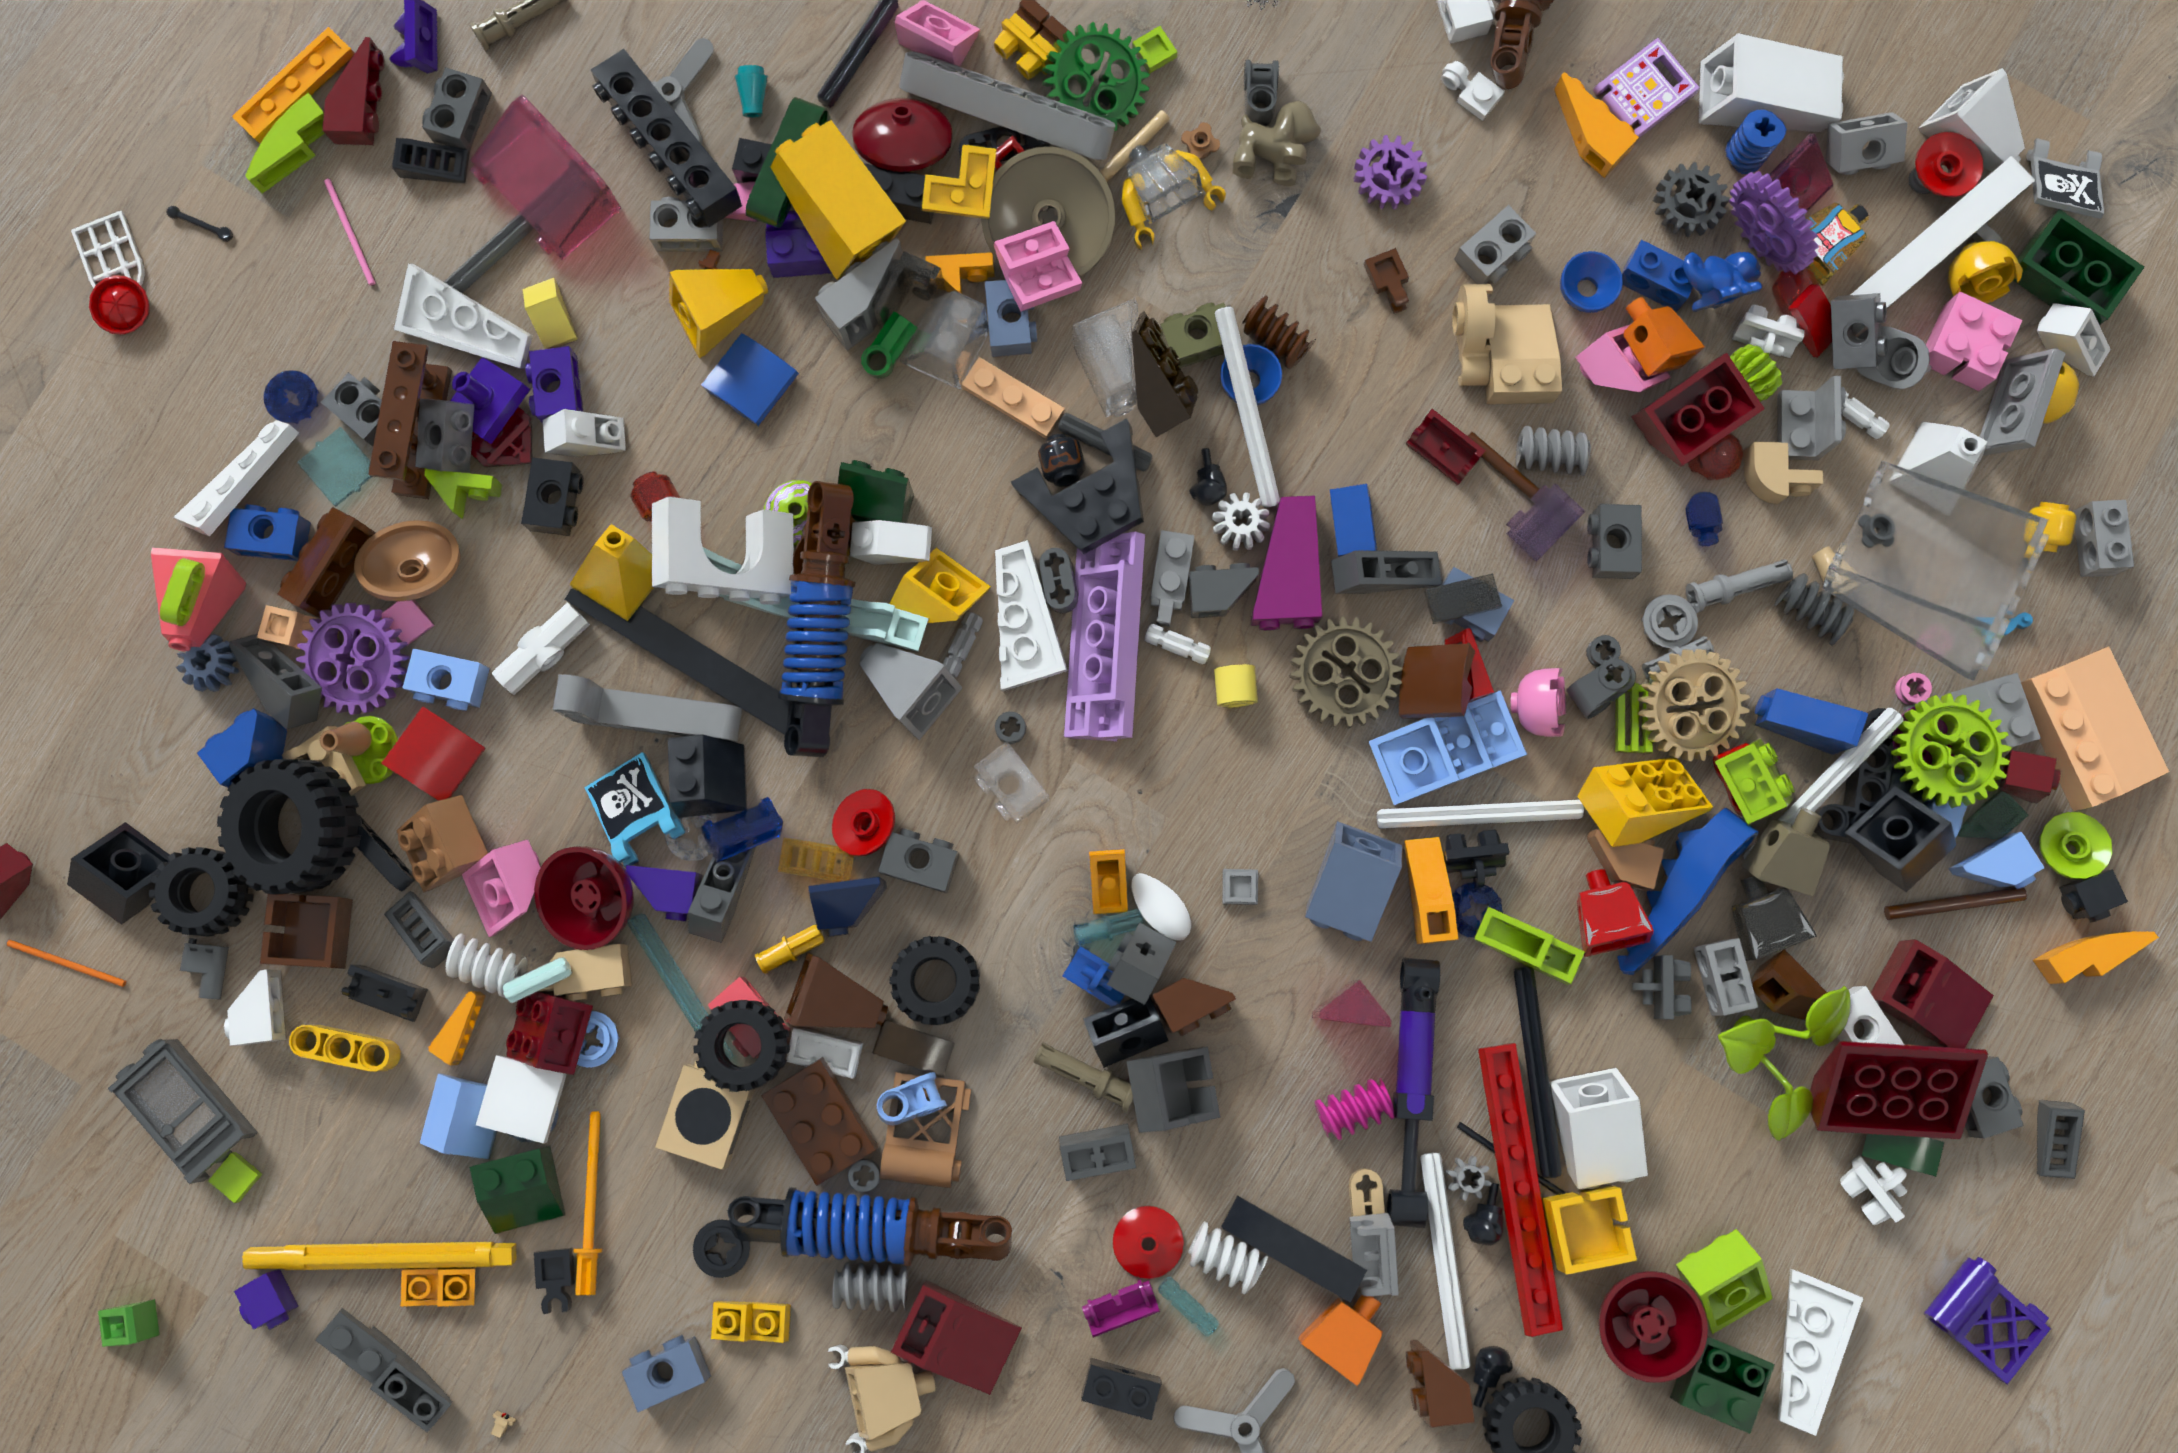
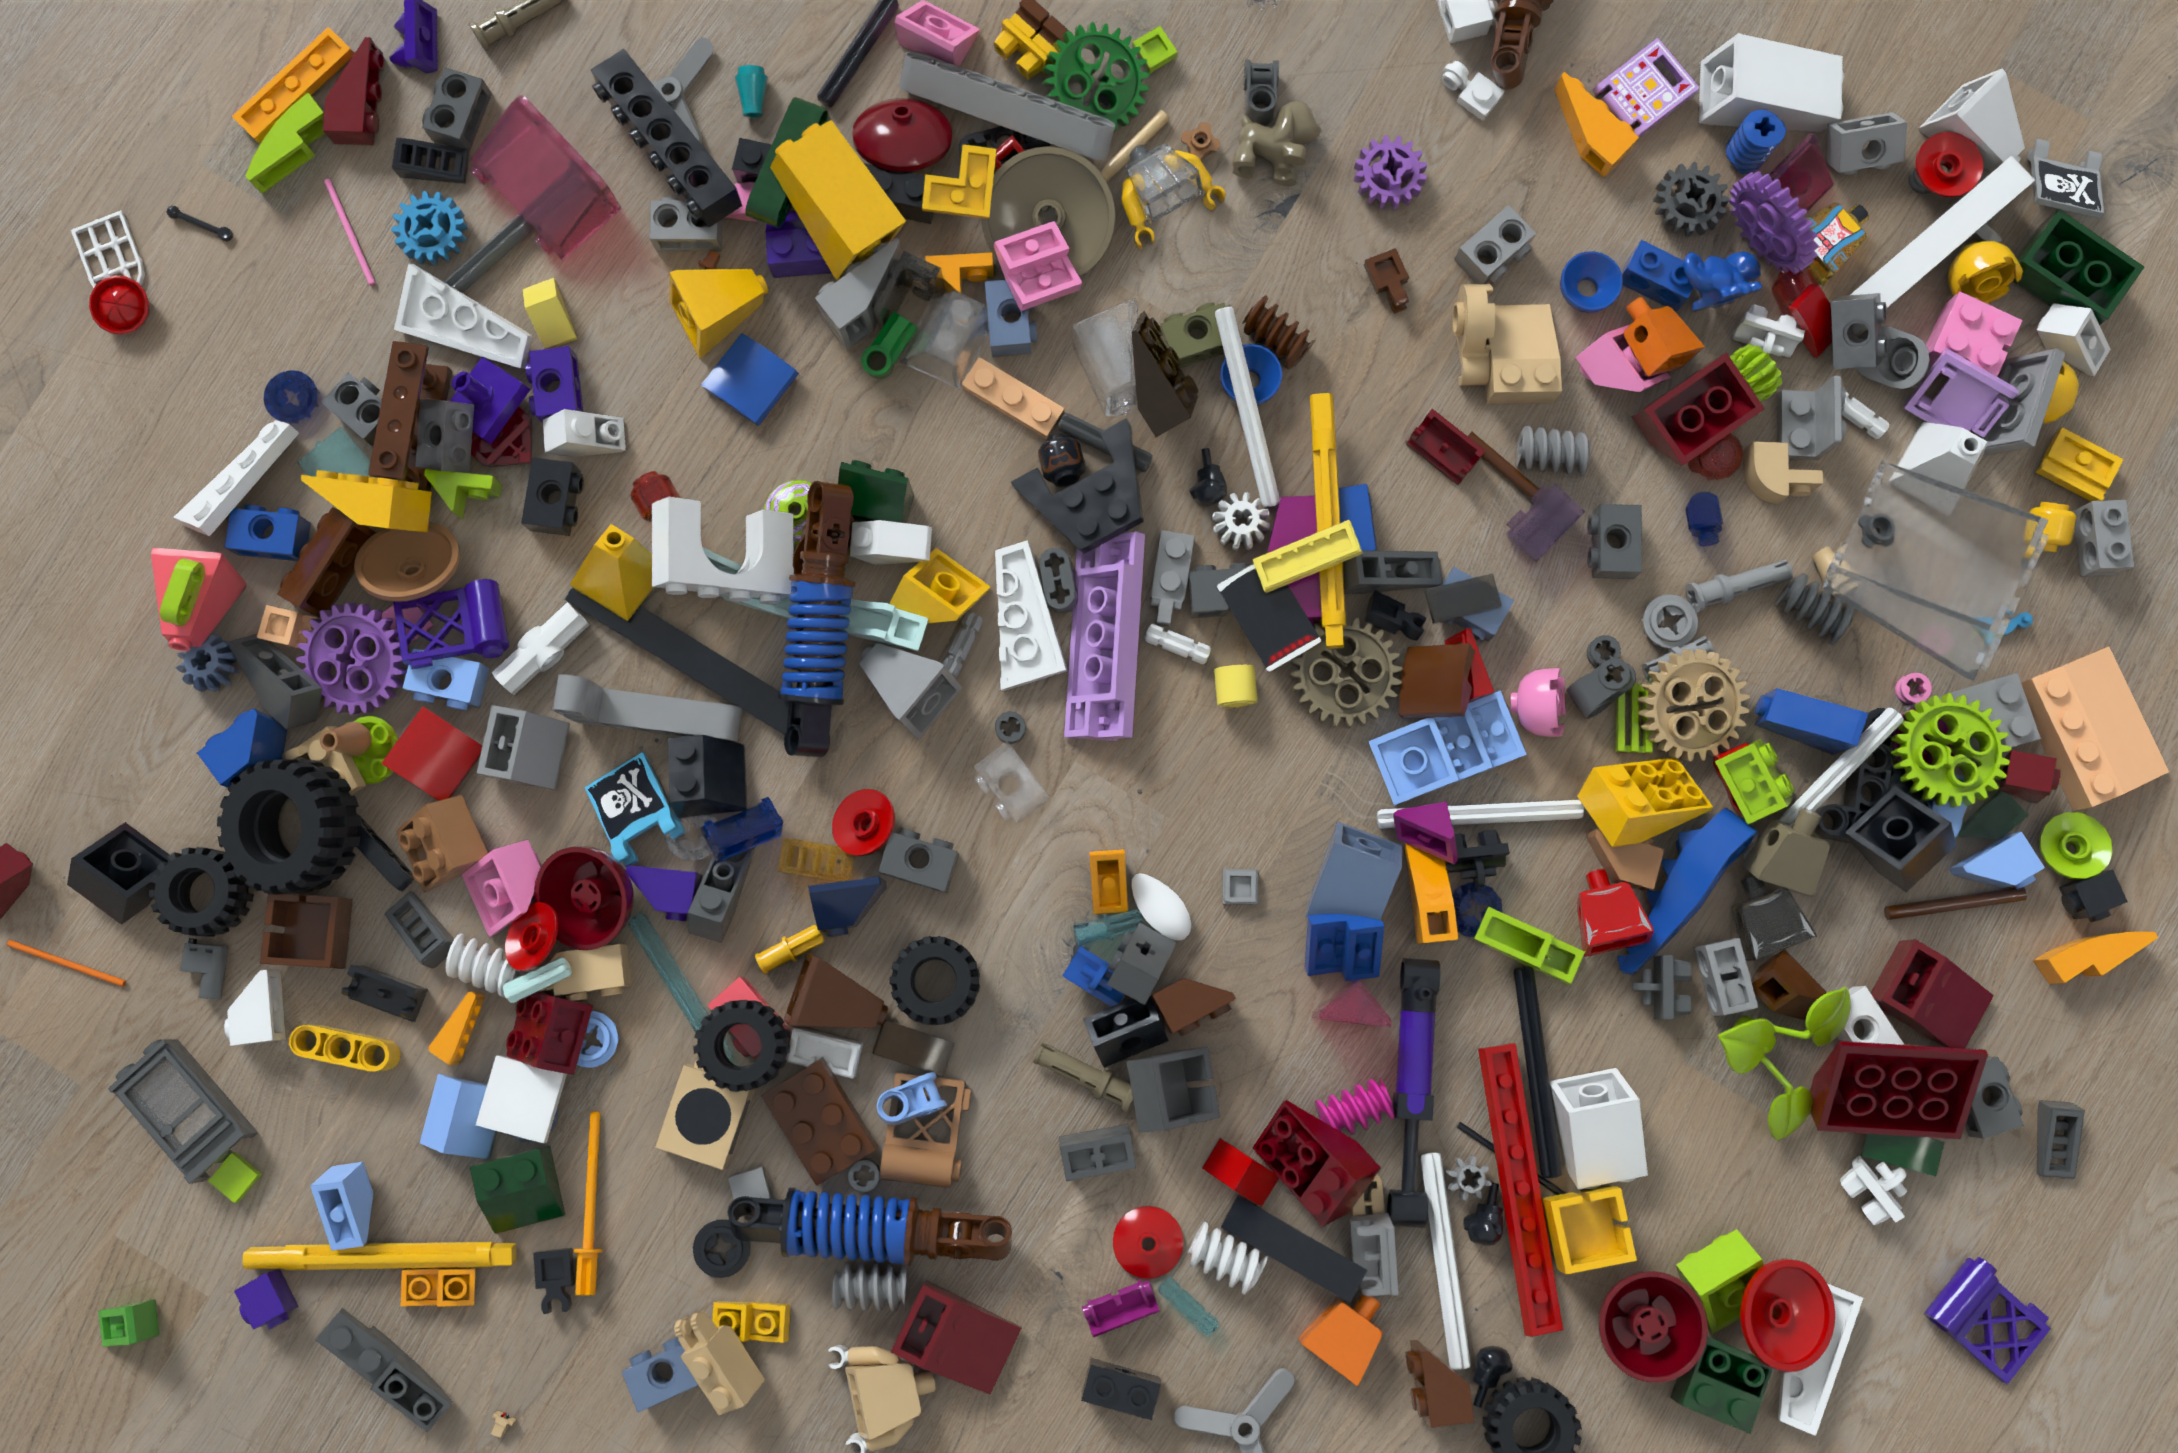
none -> yellow slope [301,470,432,533]
none -> light blue slope [310,1162,374,1251]
none -> dark azure gear [391,191,468,265]
none -> dark purple piece [393,579,509,669]
none -> light grey slope [477,705,570,790]
none -> red dish [505,902,558,971]
none -> tan hinge [673,1311,765,1416]
none -> light grey tile [728,1167,772,1200]
none -> red slope [1202,1138,1279,1207]
none -> black sticker [1217,564,1321,672]
none -> dark red slope [1252,1100,1381,1227]
none -> light yellow plate [1253,520,1363,593]
none -> blue slope [1304,914,1384,981]
none -> yellow piece [1310,393,1346,649]
none -> black plate [1364,590,1426,641]
none -> magenta slope [1393,802,1458,864]
none -> red dish [1740,1259,1835,1372]
none -> lavender container [1904,348,2019,437]
none -> yellow plate [2035,427,2124,502]

